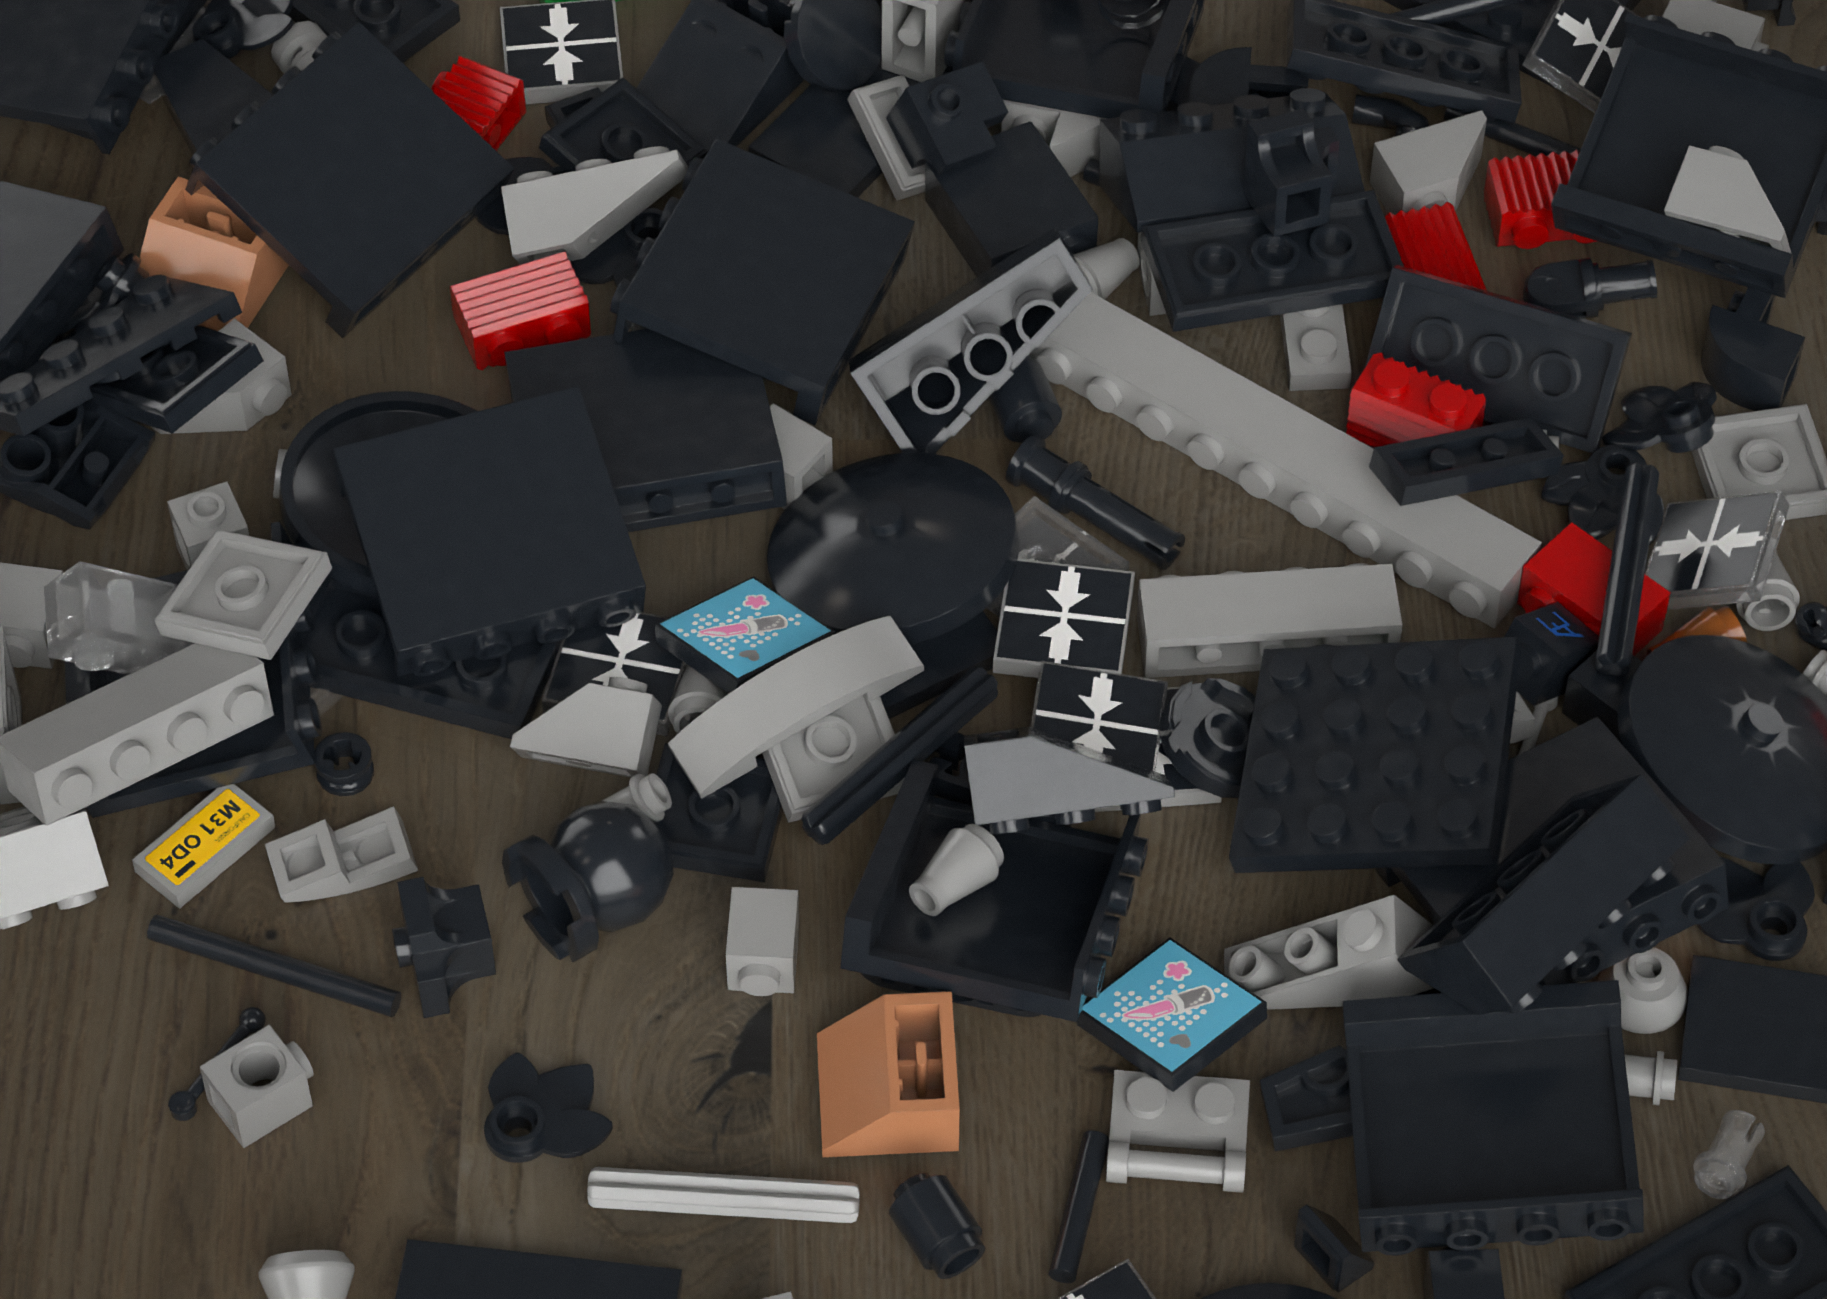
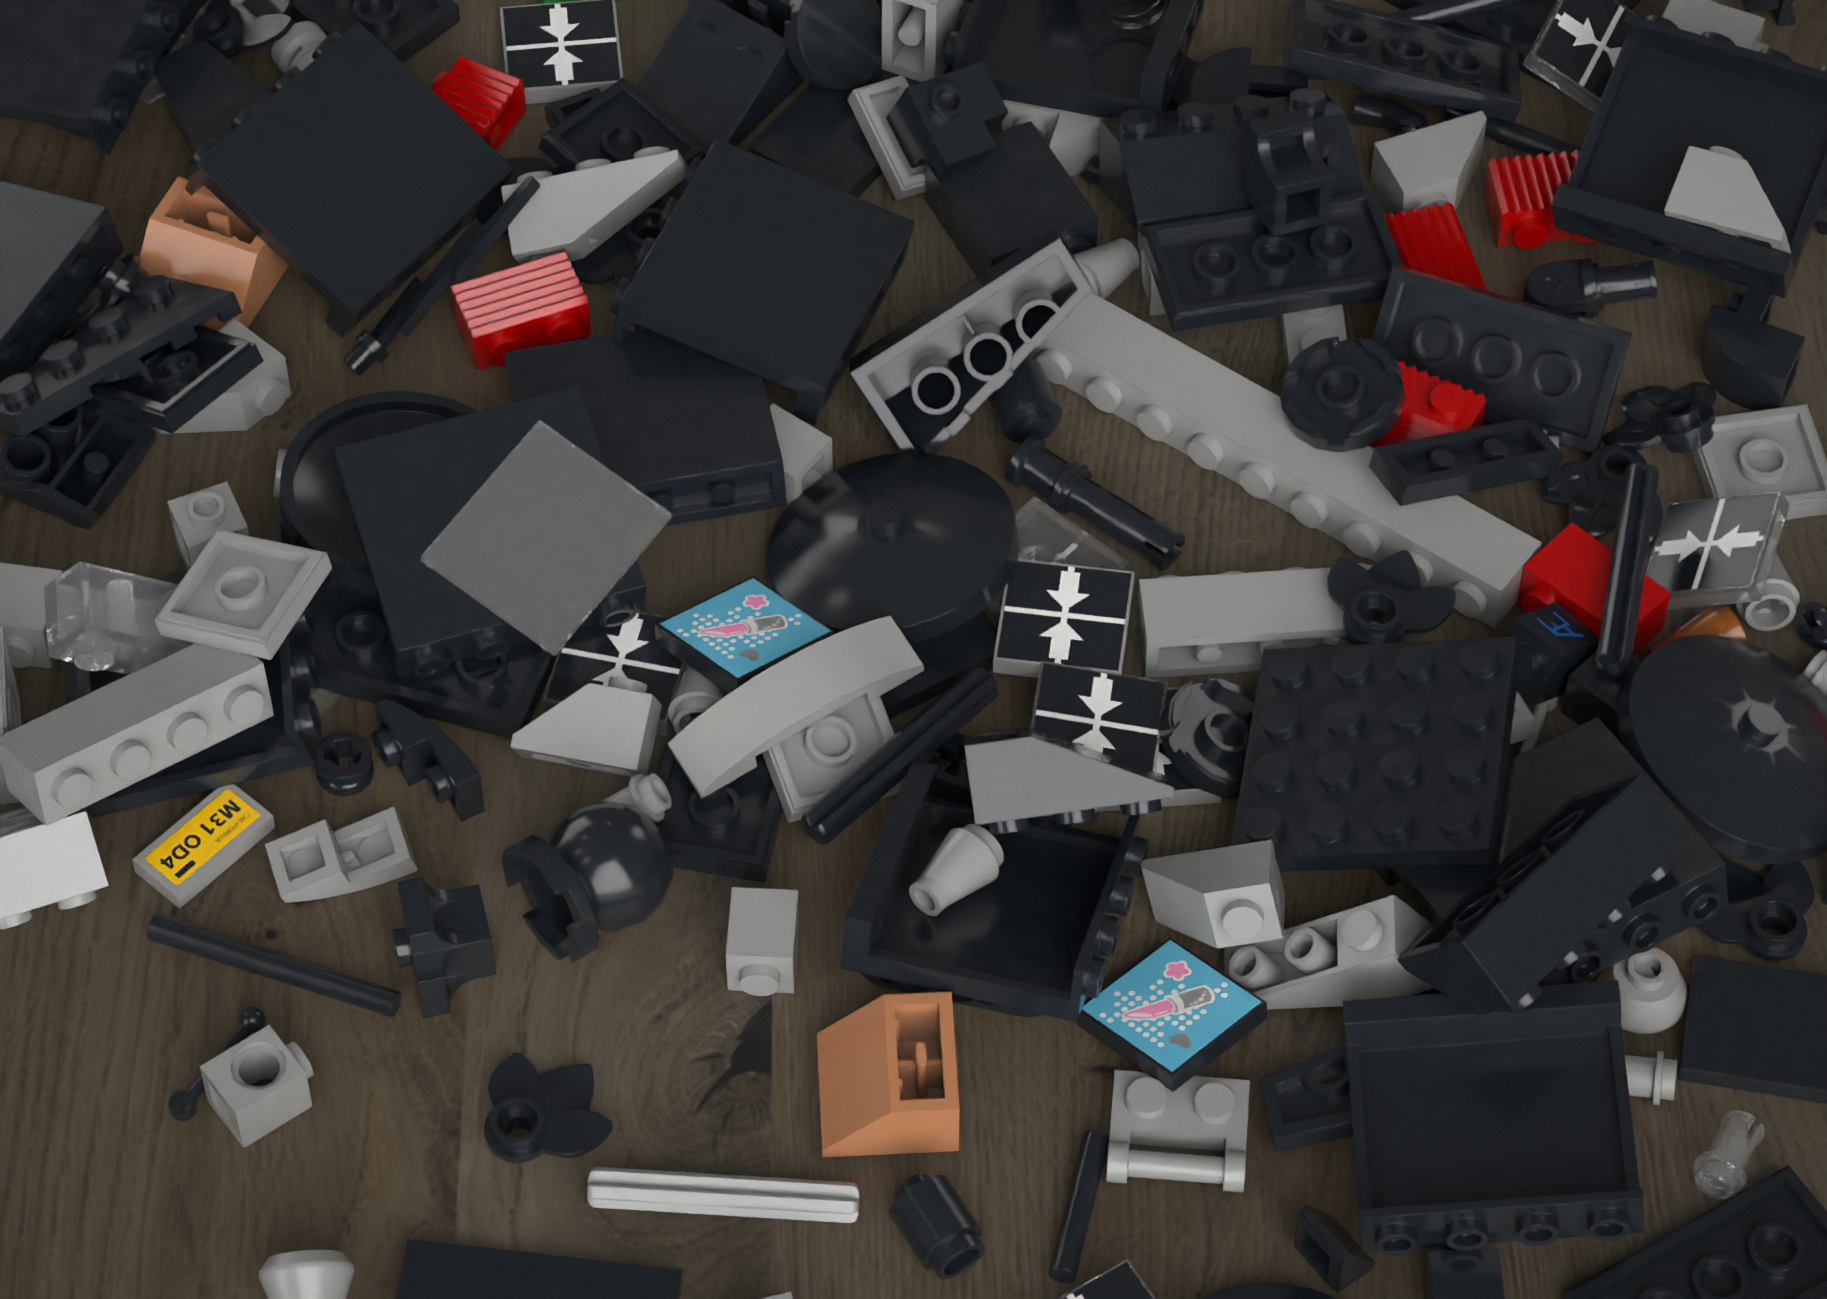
none -> black piece [343,176,540,376]
none -> black slope [372,698,485,822]
none -> clear piece [421,420,671,656]
none -> light grey slope [1141,840,1285,949]
none -> black tile [1280,336,1406,453]
none -> black plate [1327,550,1456,645]

